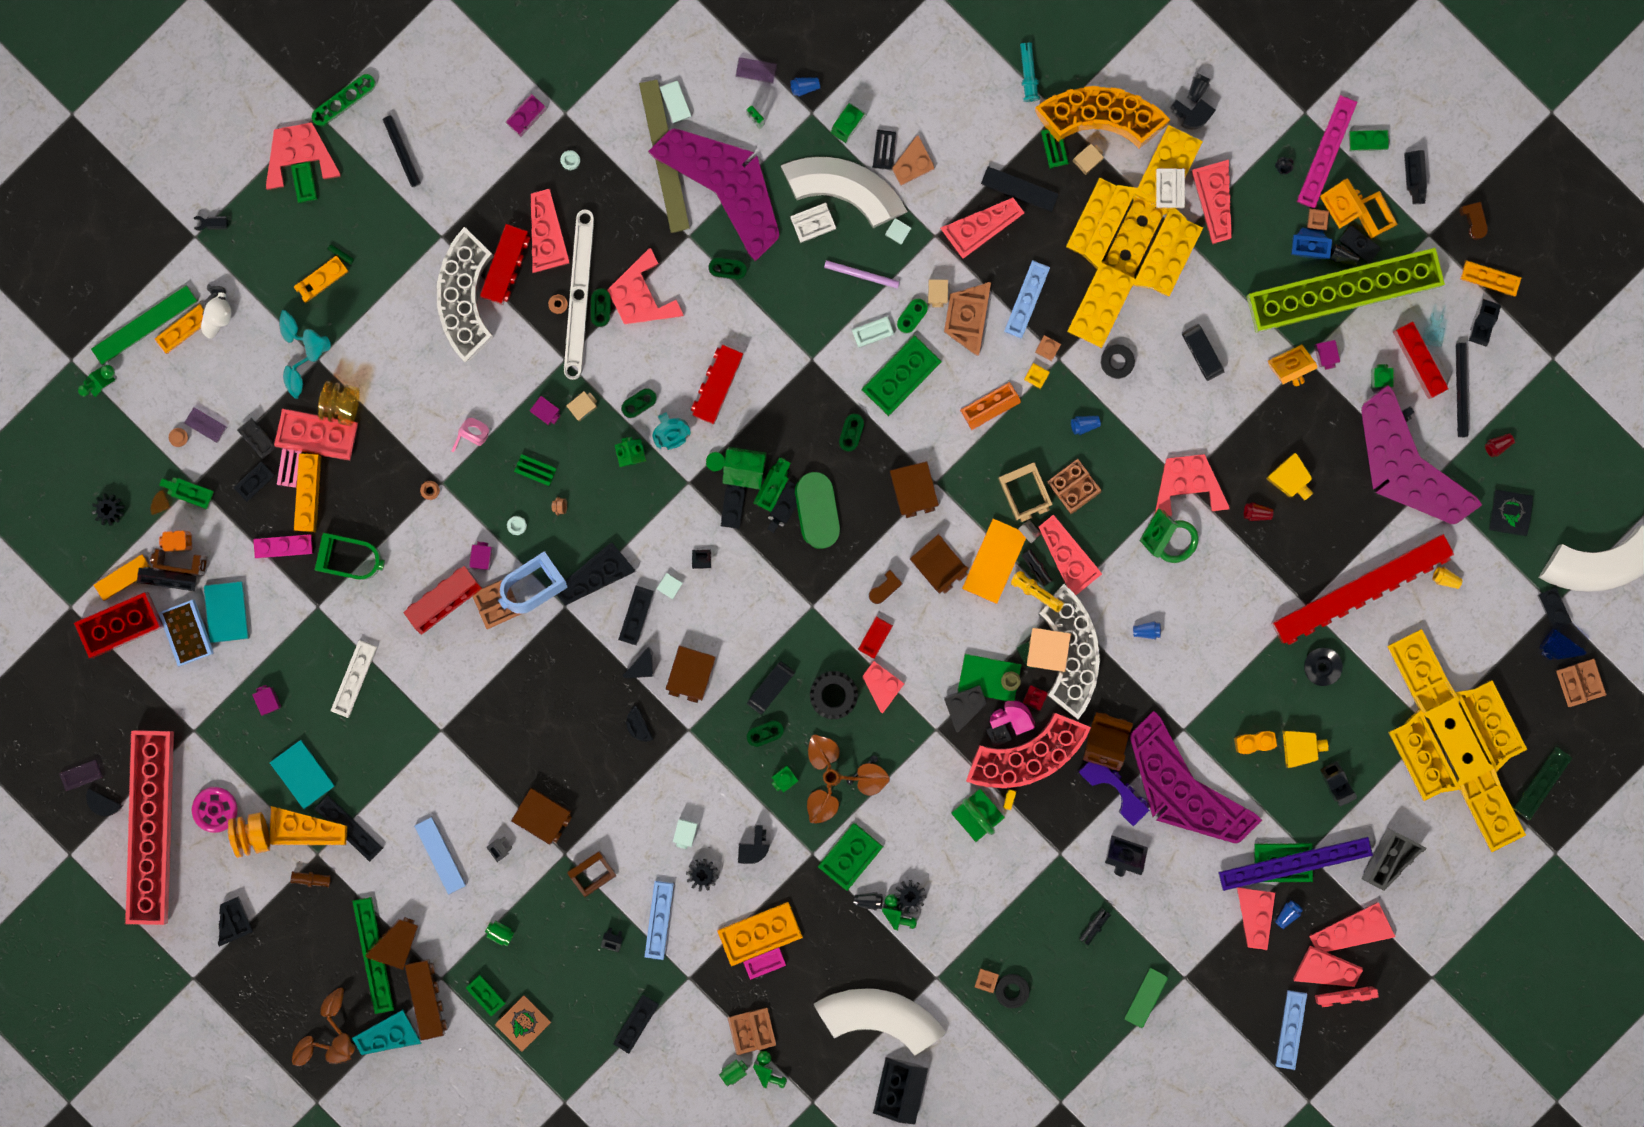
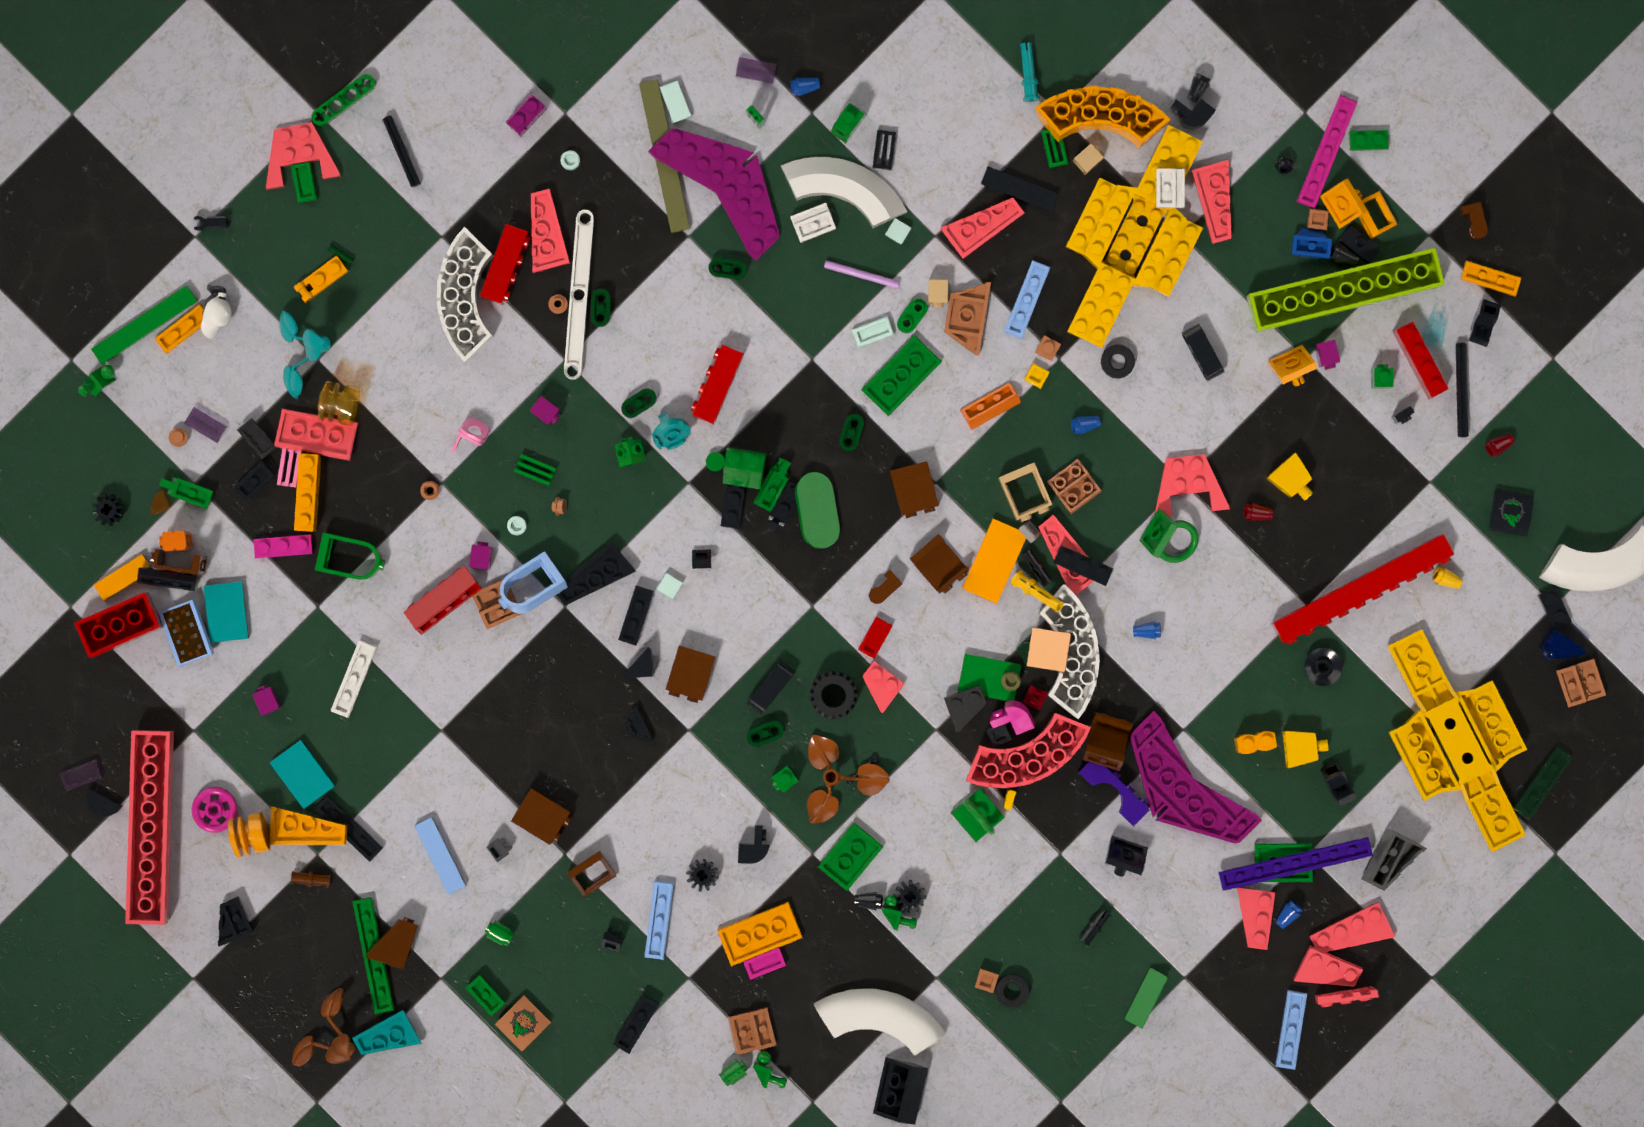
reddish brown brick [405,959,448,1041] -> none
tan brick [566,392,597,422] -> none
coral wing [608,248,684,325] -> none
light aqua brick [673,819,698,849] -> none
nougat wing [892,136,935,186] -> none
magenta wing [1361,385,1482,524] -> none
black hinge [1404,150,1427,205] -> none
none -> black plate [1053,545,1113,586]

